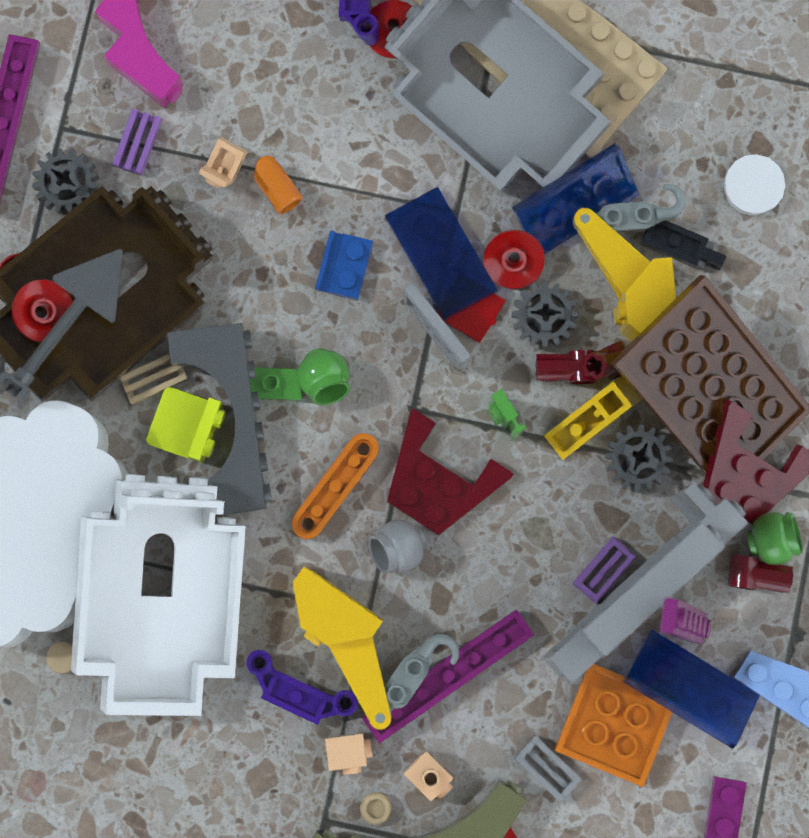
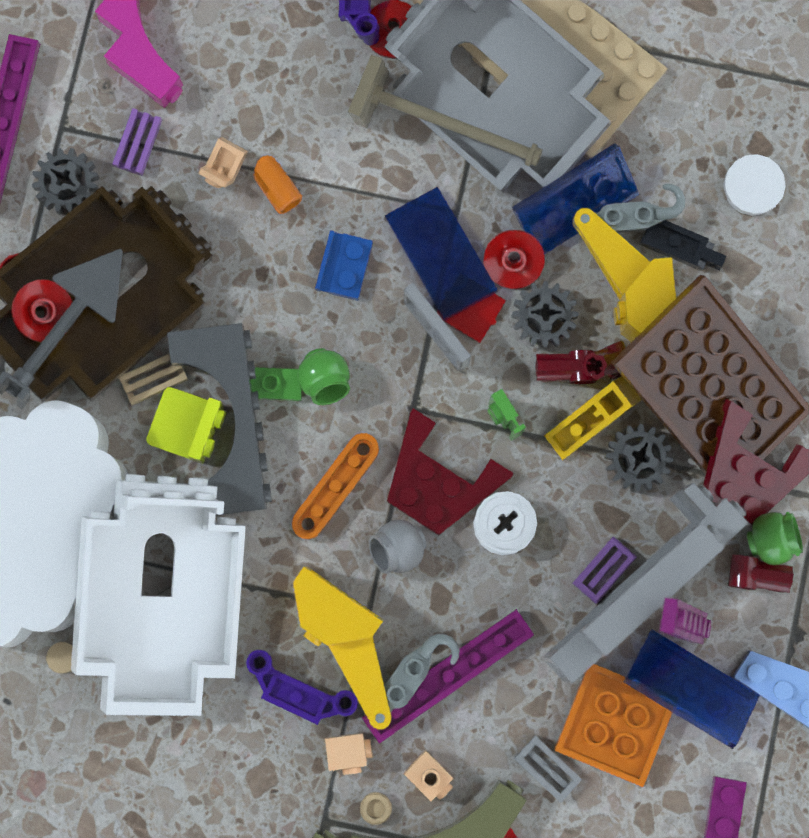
none -> dark tan tile [348,54,543,167]
none -> white piece [473,491,537,555]

